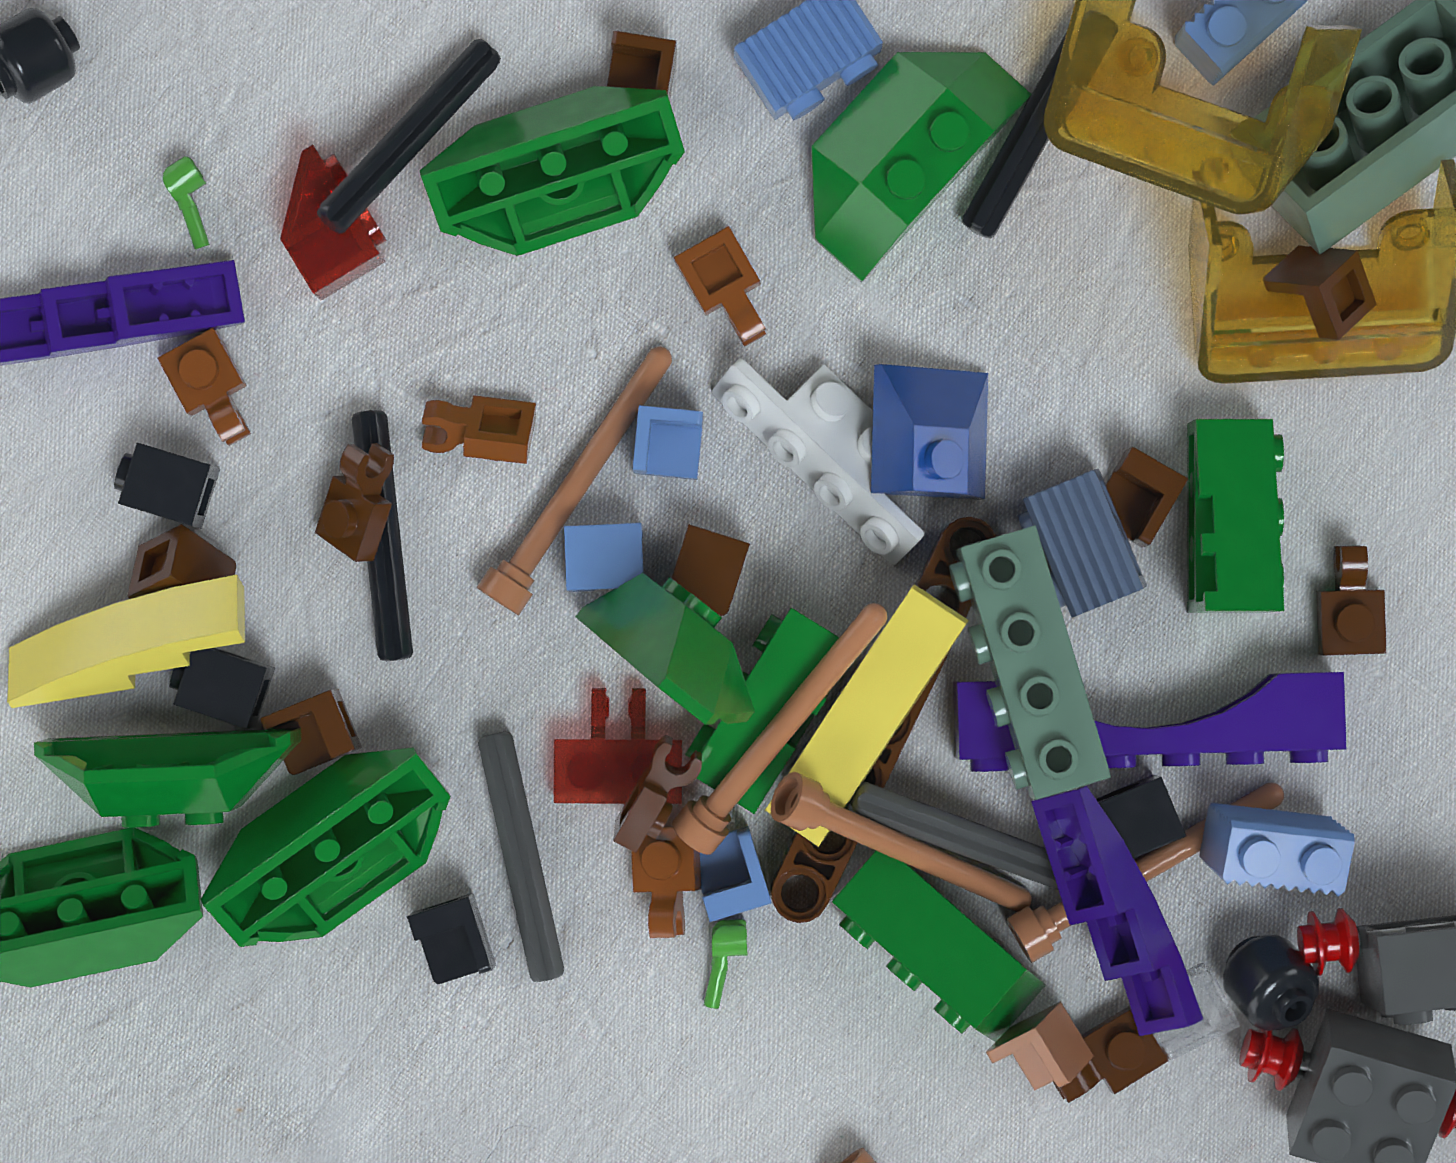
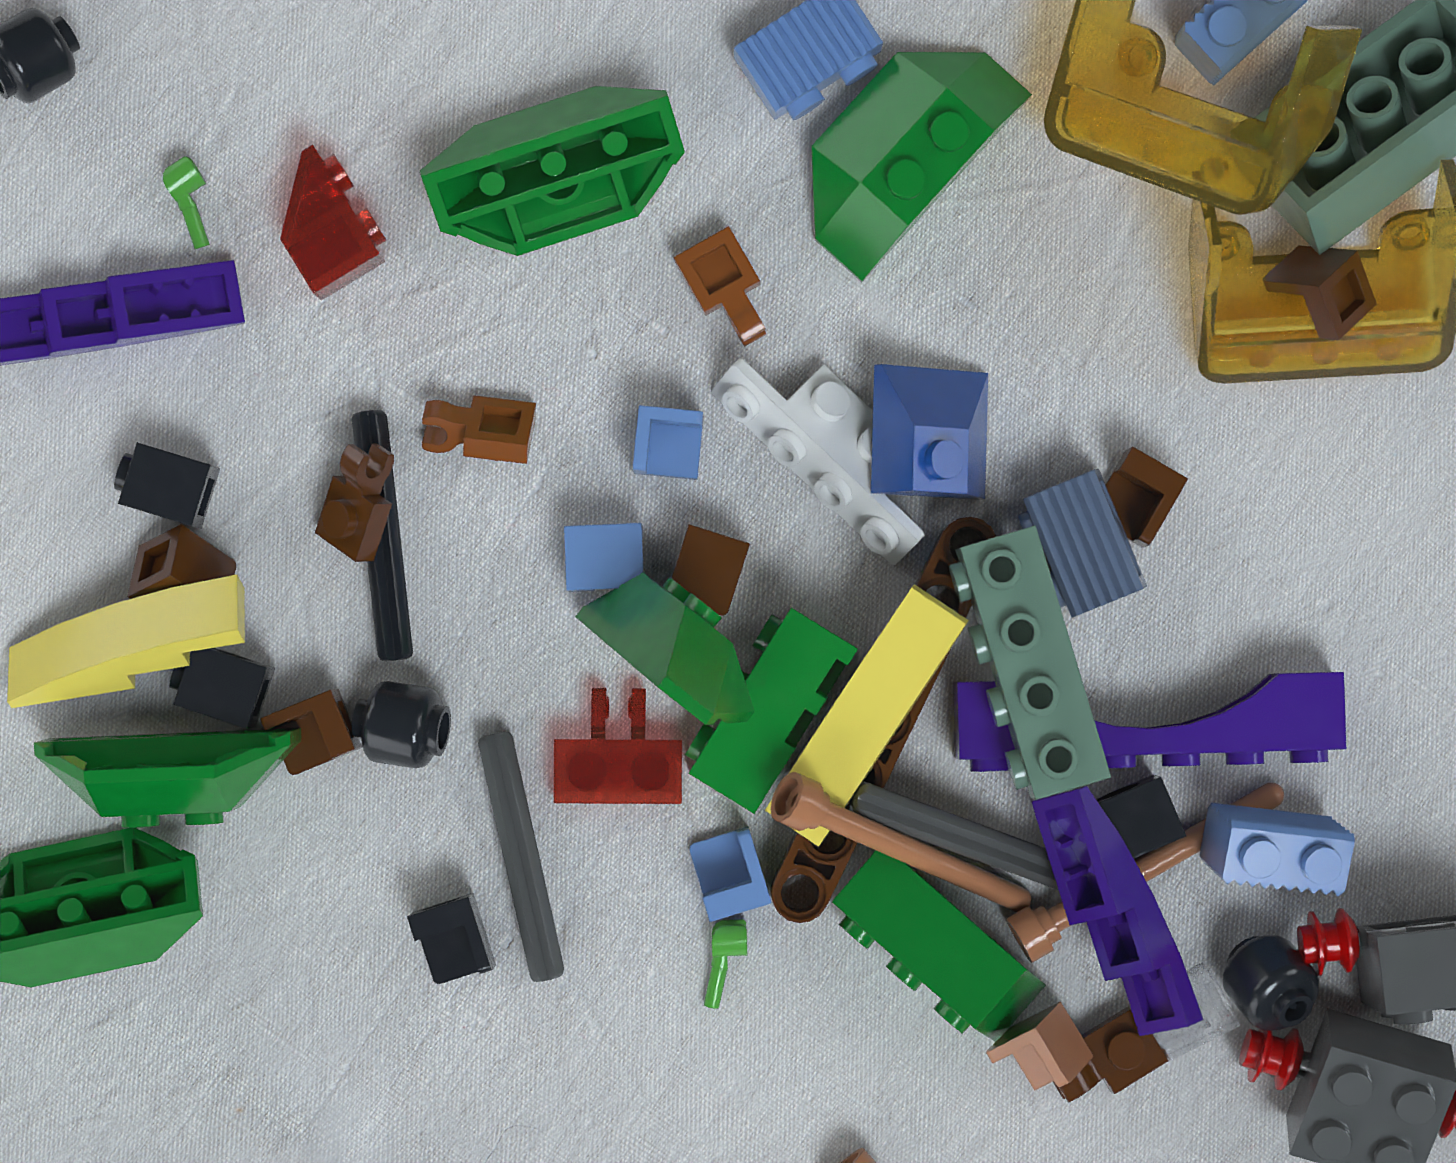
dark orange plate [157,328,251,446] -> none
green wedge [201,747,451,947] -> none
black axle [317,39,501,234] -> none
nougat piece [476,346,672,616] -> none
reddish brown panel [607,31,677,101] -> none
reddish brown plate [613,735,702,853] -> none
dark orange plate [632,826,701,938] -> none
nougat piece [672,603,887,855] -> none
black axle [962,8,1111,239] -> none
green wedge [1187,419,1284,613] -> none
reddish brown plate [1316,545,1386,656] -> none
none -> black head [352,681,451,768]

